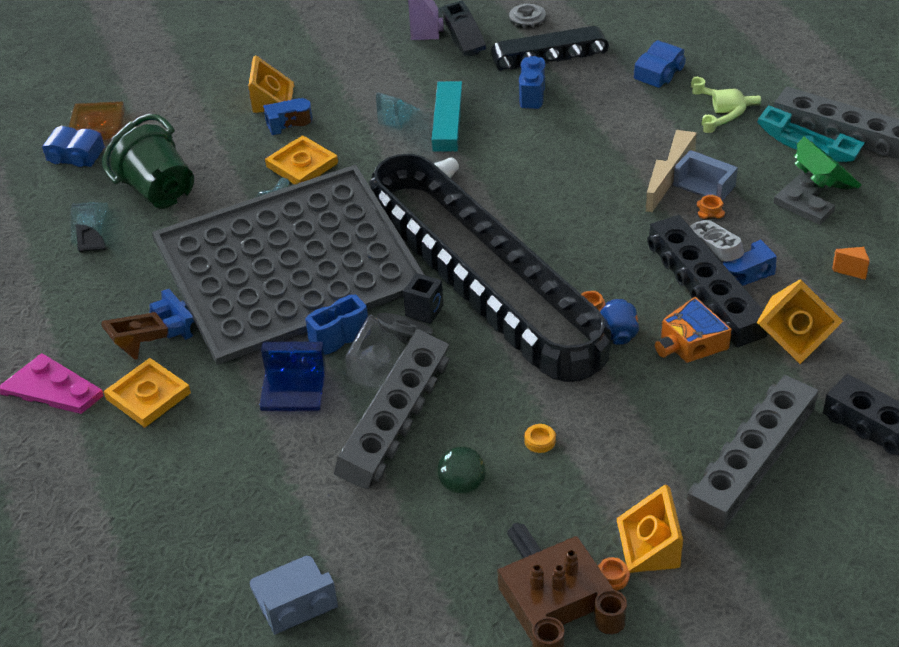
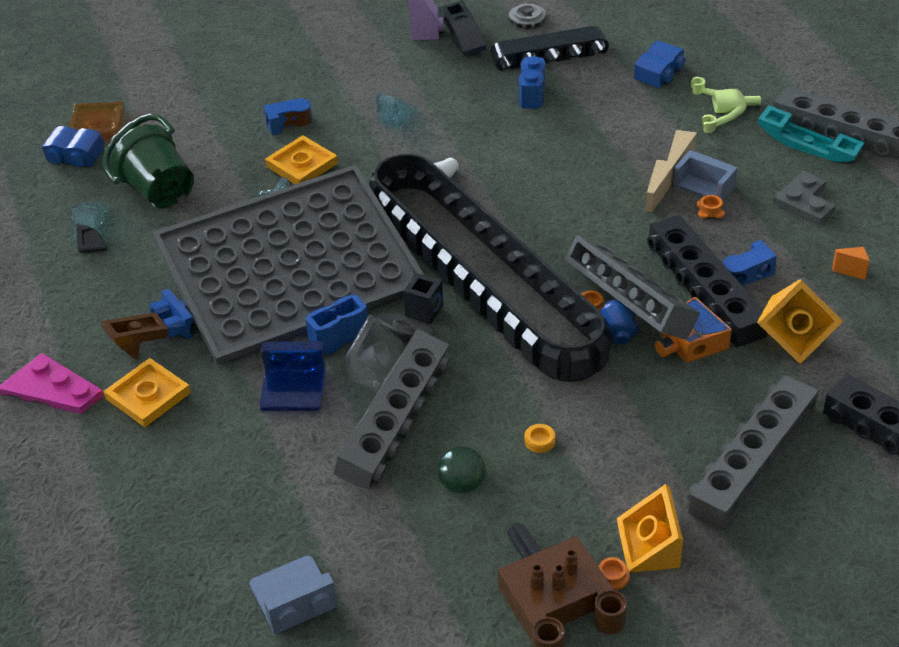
light orange slope [248,55,294,113] -> none
teal slope [431,81,462,152] -> none
light grey beam [690,220,744,261] -> none
green slope [794,136,862,189] -> none
none -> dark grey brick [565,235,700,340]

